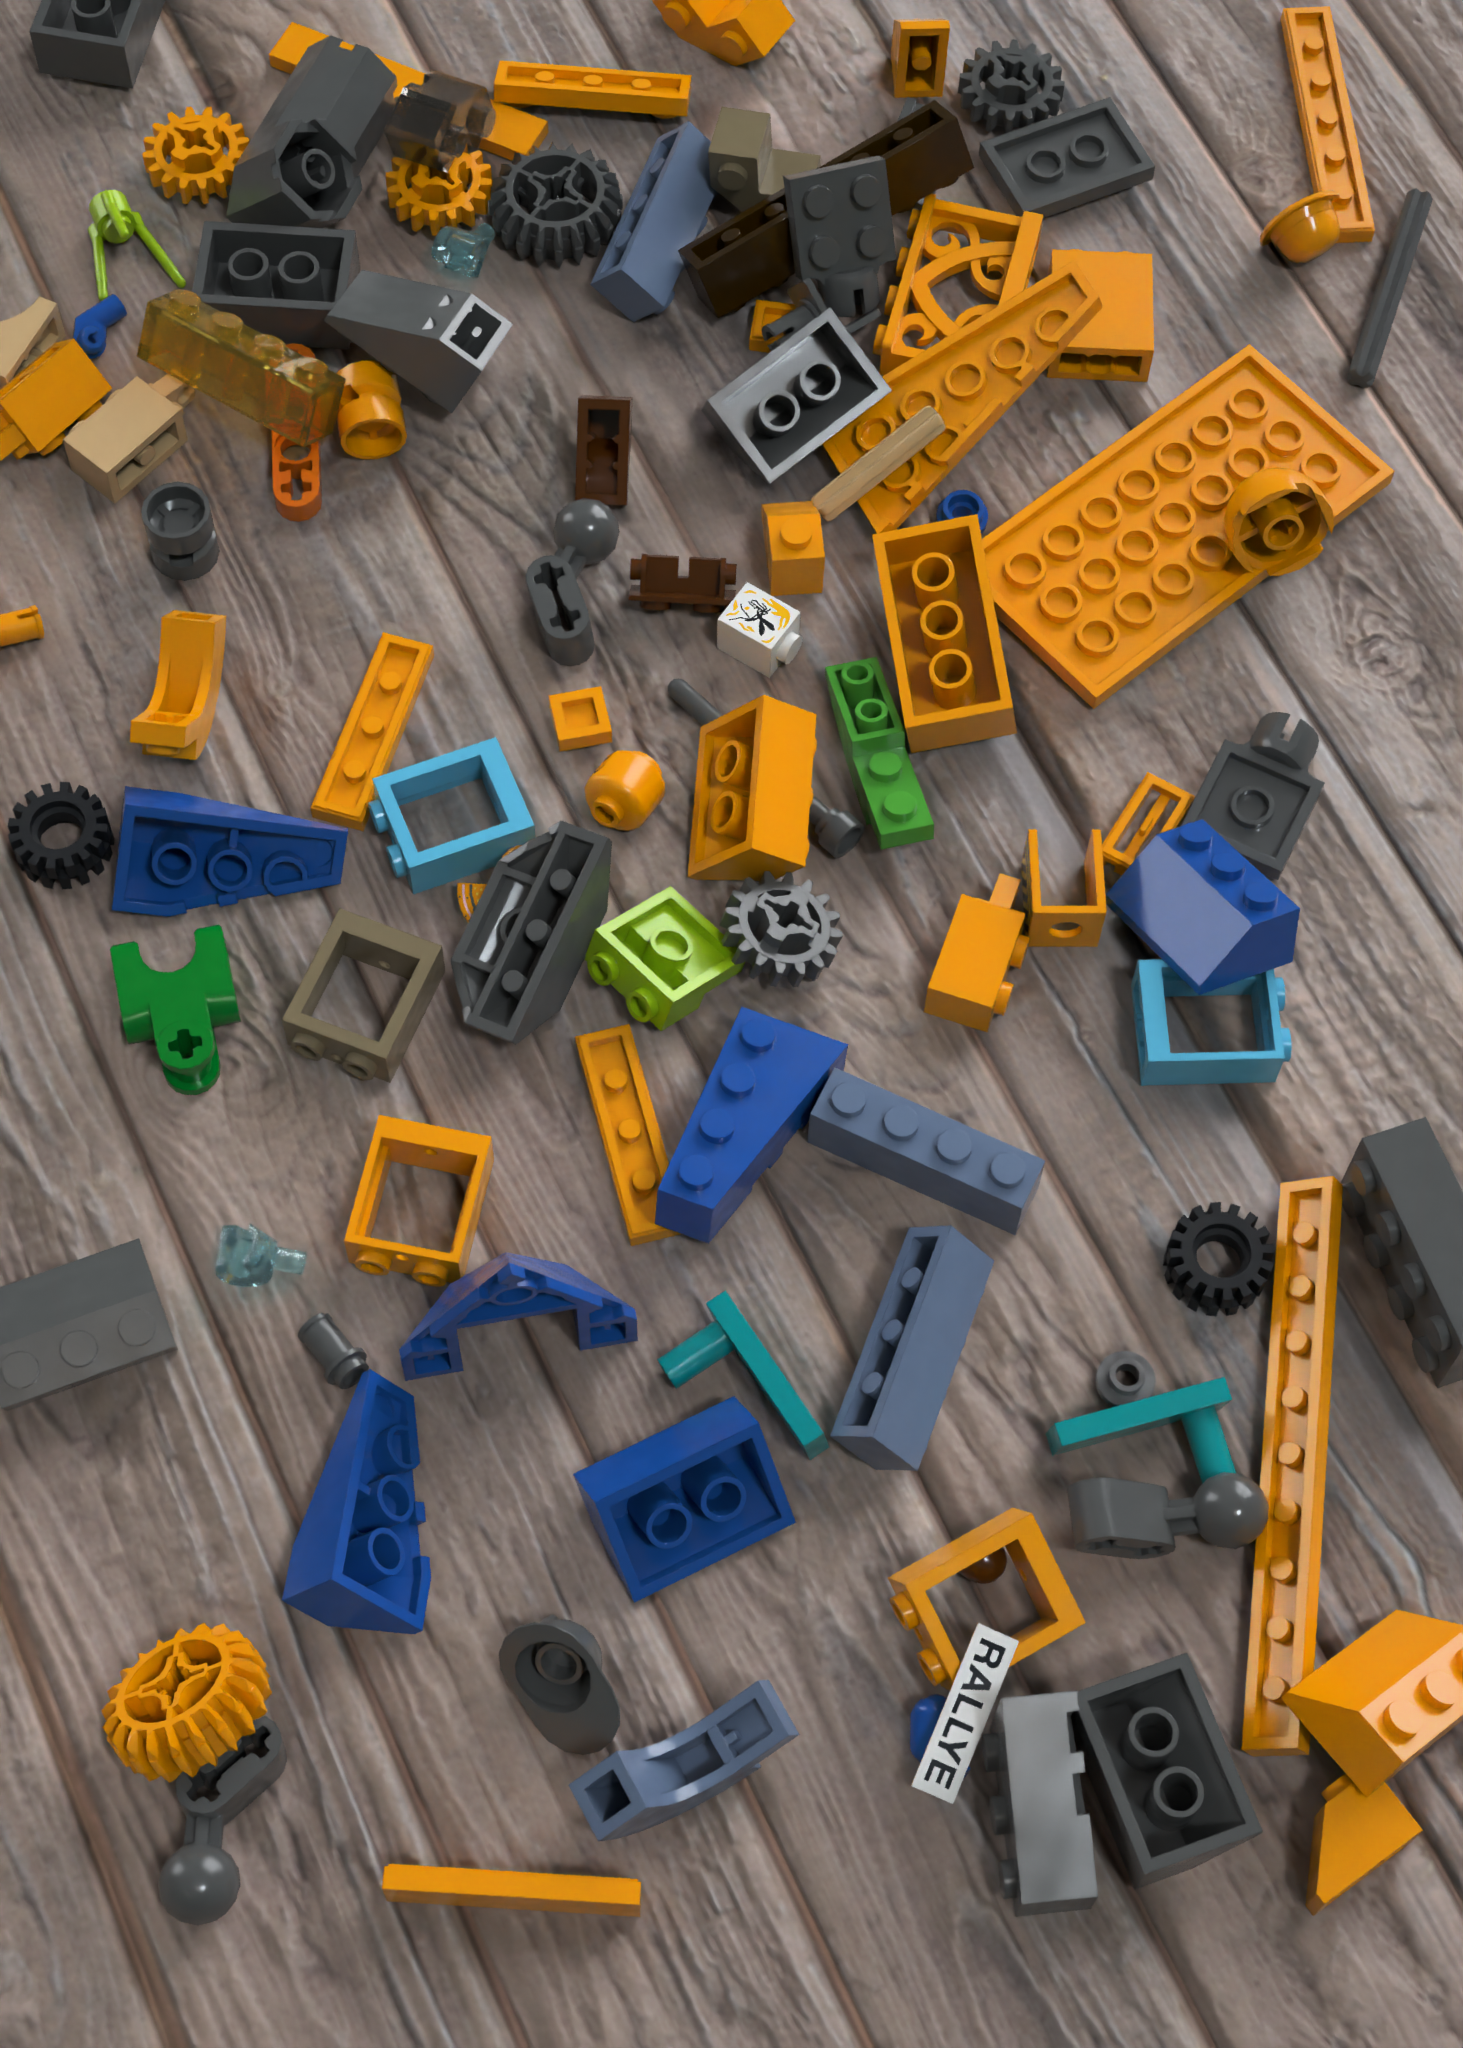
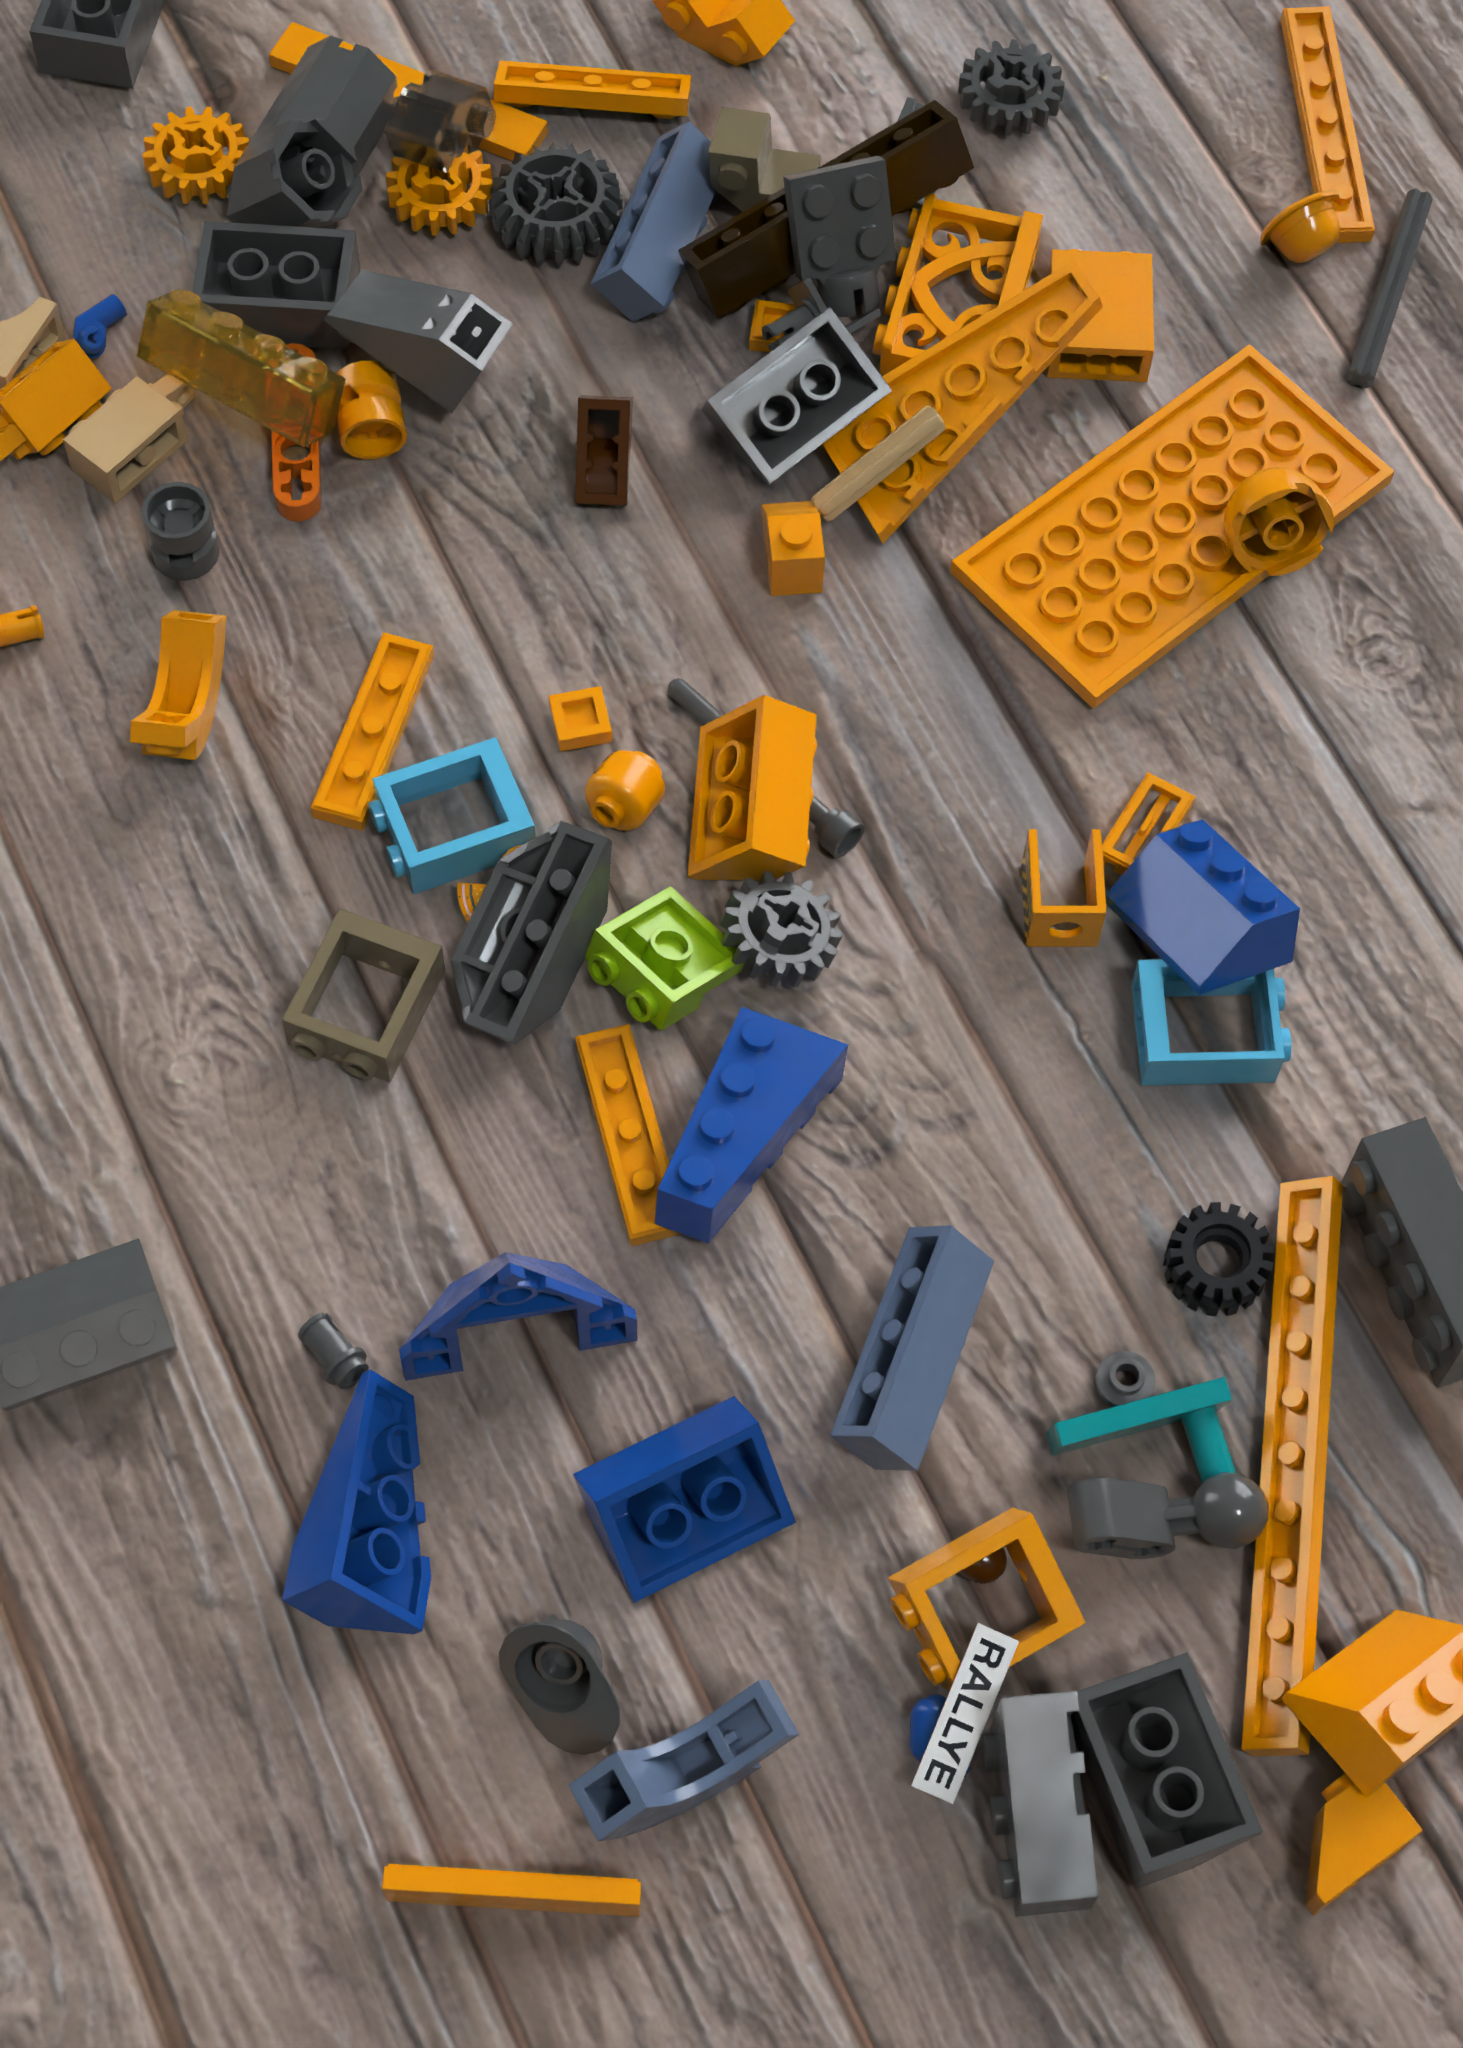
black tyre [8,782,114,890] -> none
lime plant [87,190,186,301] -> none
light orange gear [101,1623,272,1783] -> none
green piece [110,925,241,1095] -> none
blue wedge [112,786,348,917] -> none
dark grey beam [158,1716,287,1926] -> none
clear light blue piece [215,1224,307,1287] -> none
light orange window [344,1115,494,1287] -> none
clear light blue piece [431,223,495,278] -> none
dark grey beam [526,498,620,666] -> none
reddish brown hinge [628,554,737,613] -> none
teal piece [657,1290,829,1460] -> none
white brick [717,582,803,678] -> none
sand blue brick [807,1067,1045,1235] -> none
bright green slope [825,657,934,850] -> none
light orange brick [872,514,1017,753] -> none
light orange slope [891,19,950,98] -> none
light orange hinge [924,873,1031,1032] -> none
blue plate [936,490,988,534] -> none
dark grey plate [979,97,1155,218] -> none
dark grey plate [1181,712,1325,880] -> none

